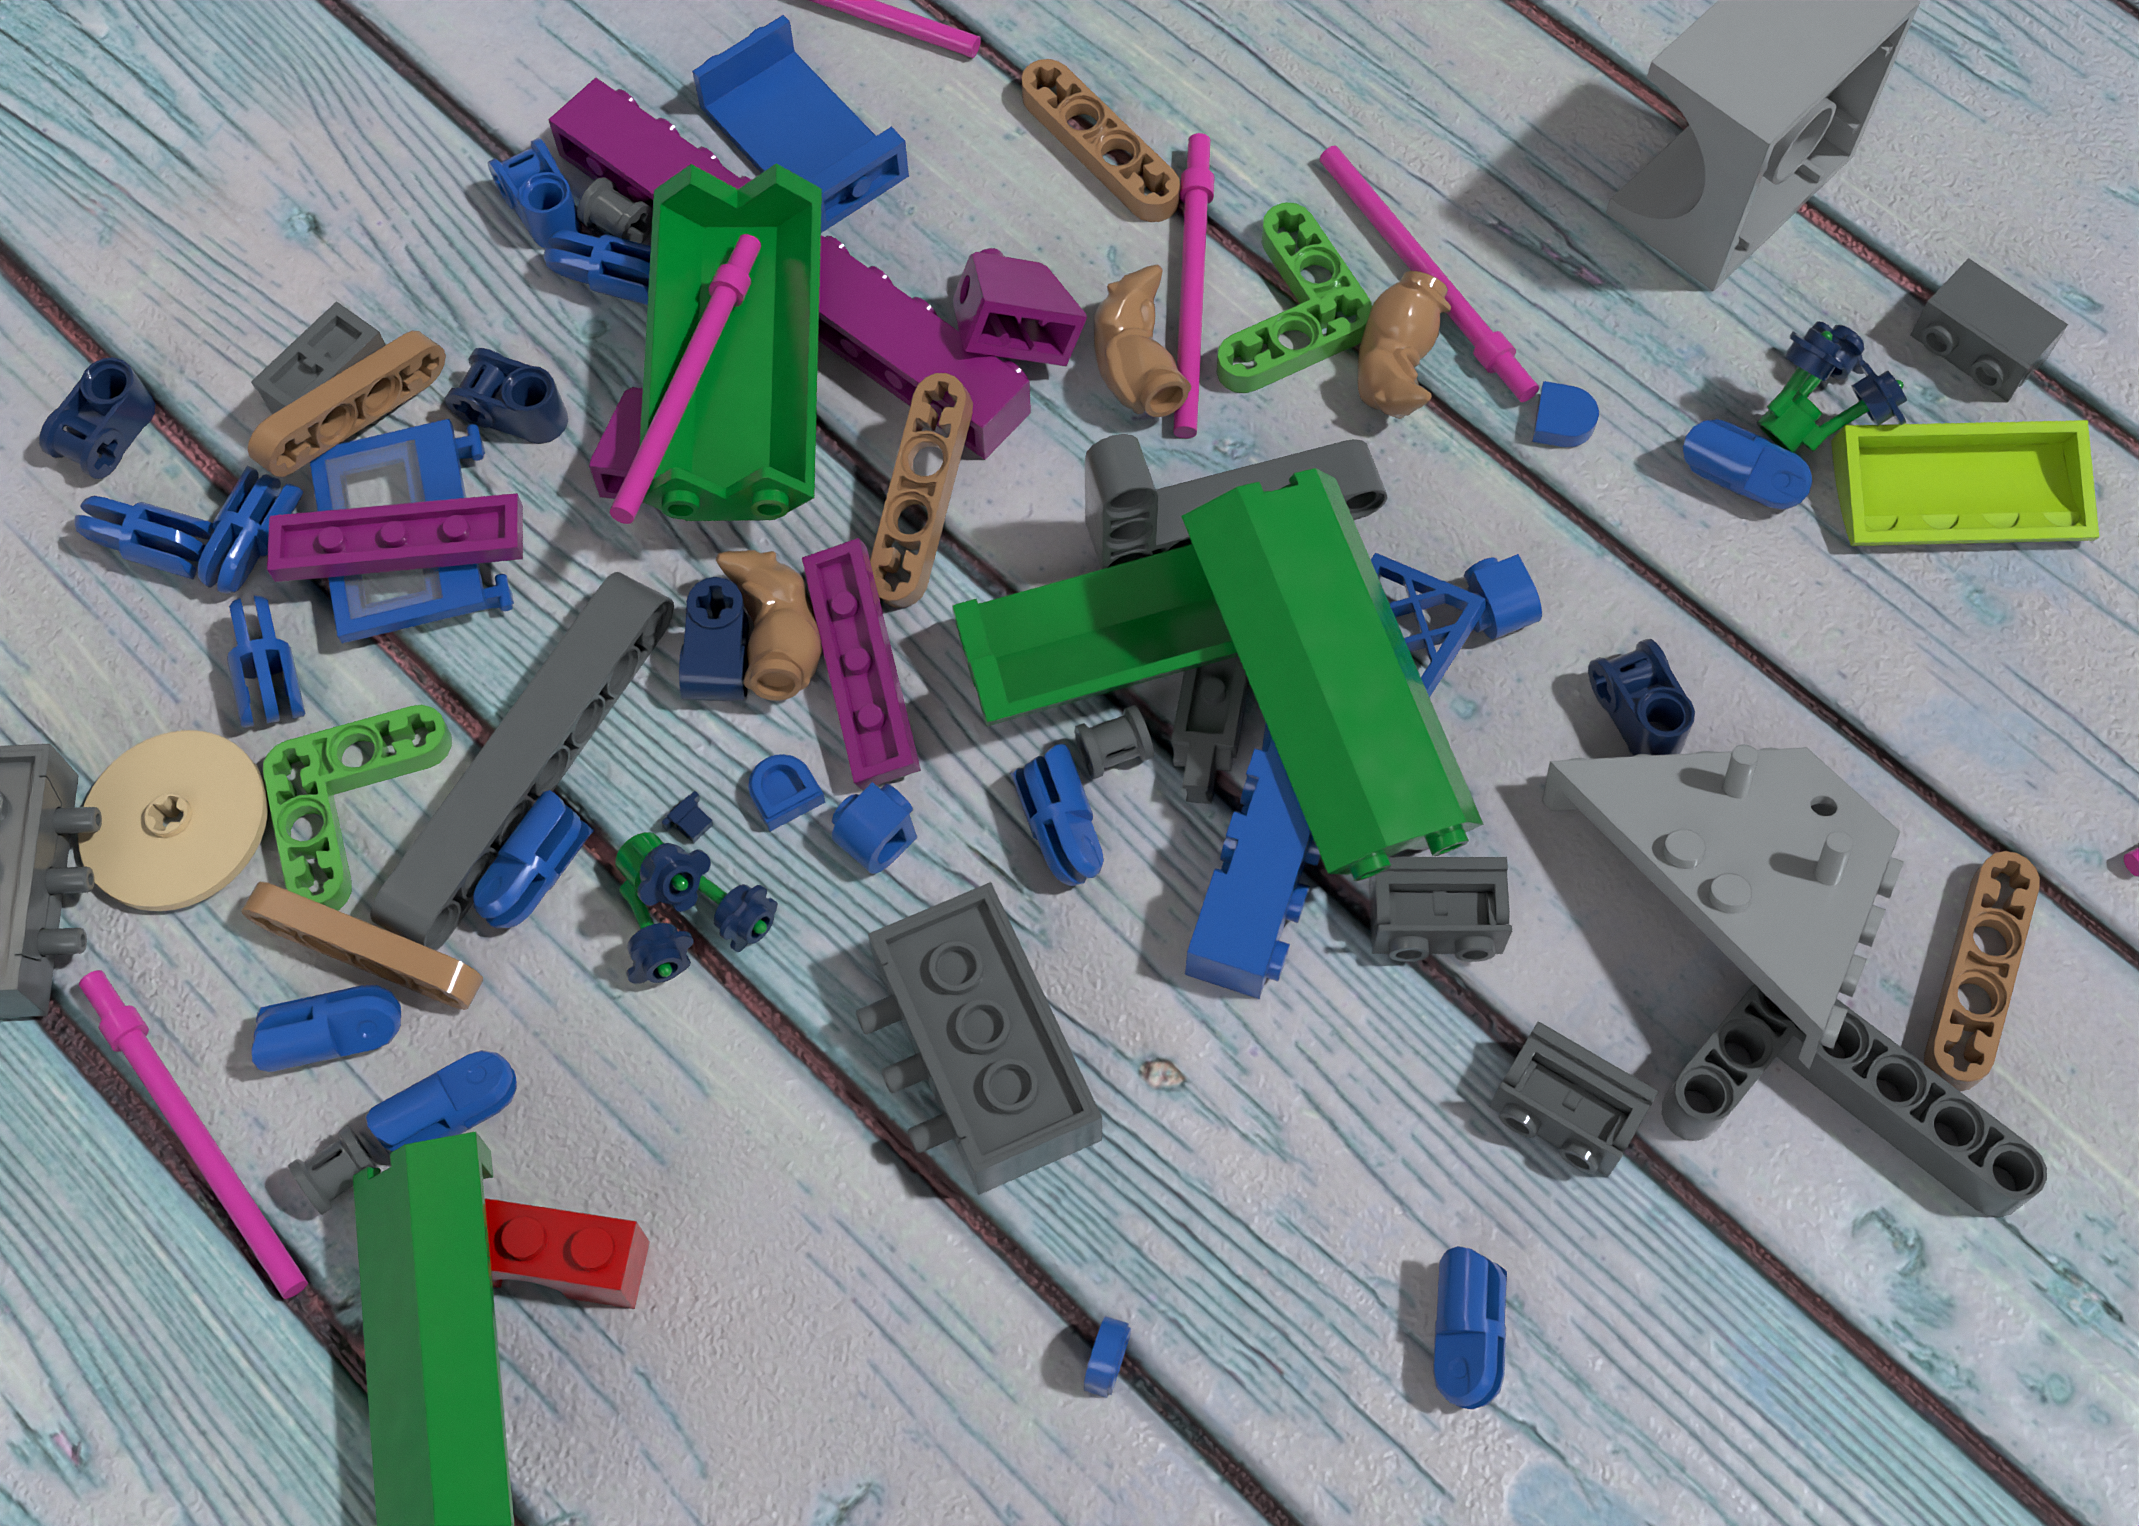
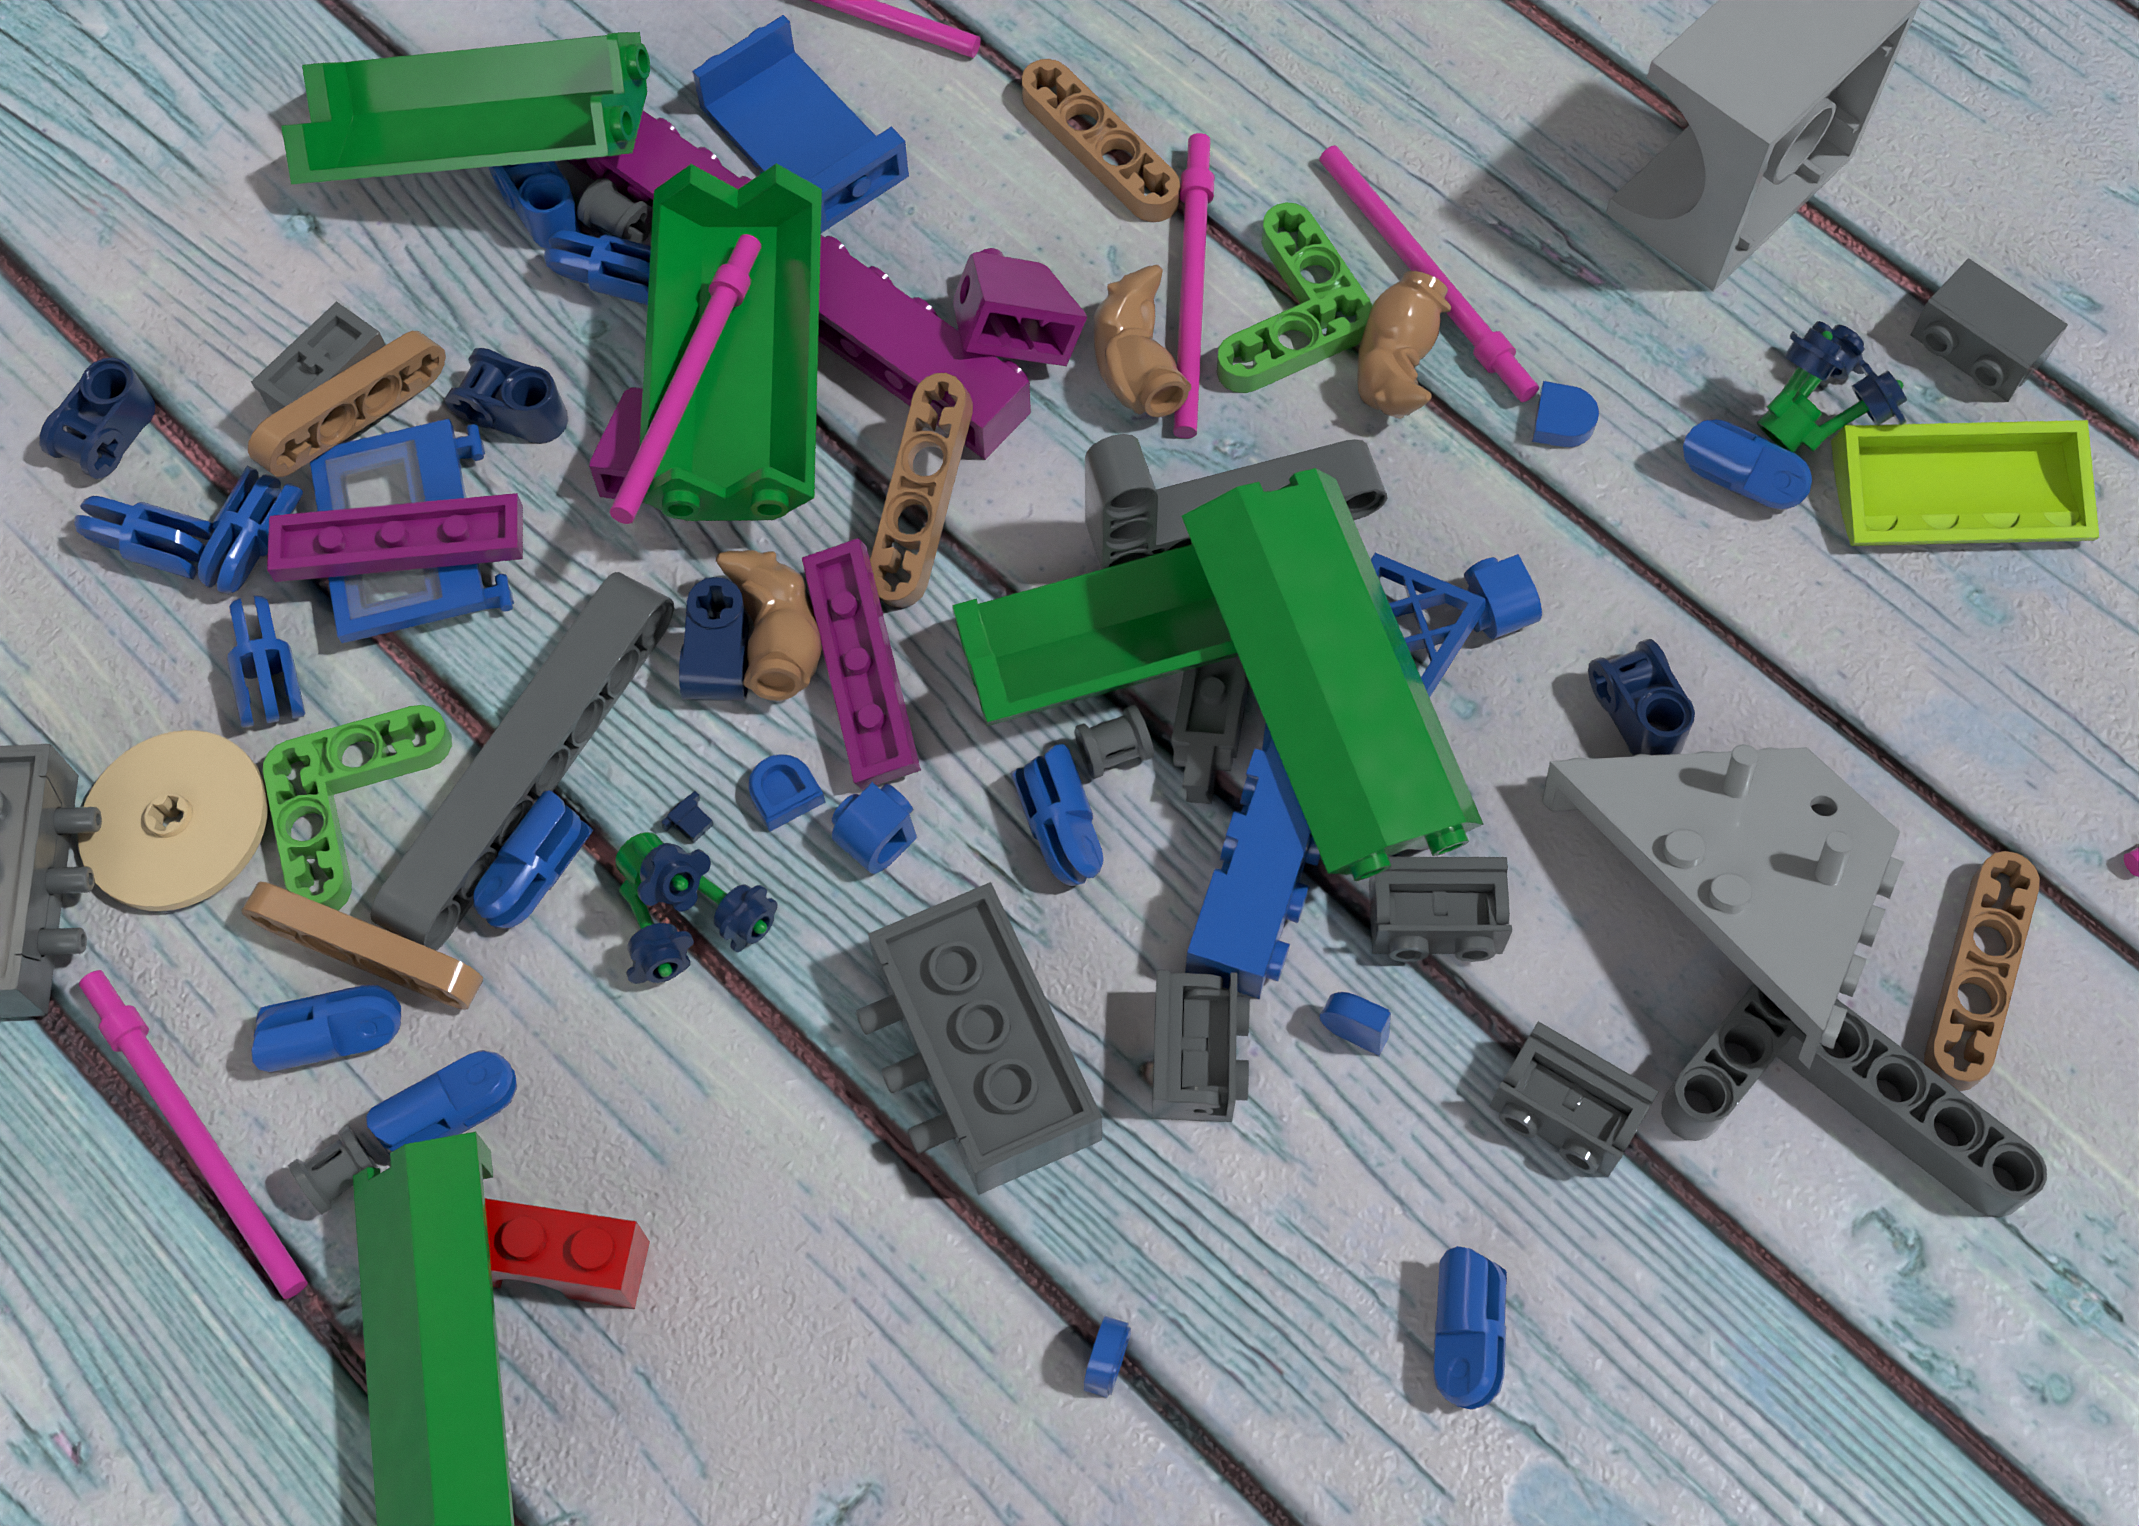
none -> green panel [281,32,650,185]
none -> dark grey hinge [1152,970,1250,1122]
none -> blue tile [1319,992,1391,1056]

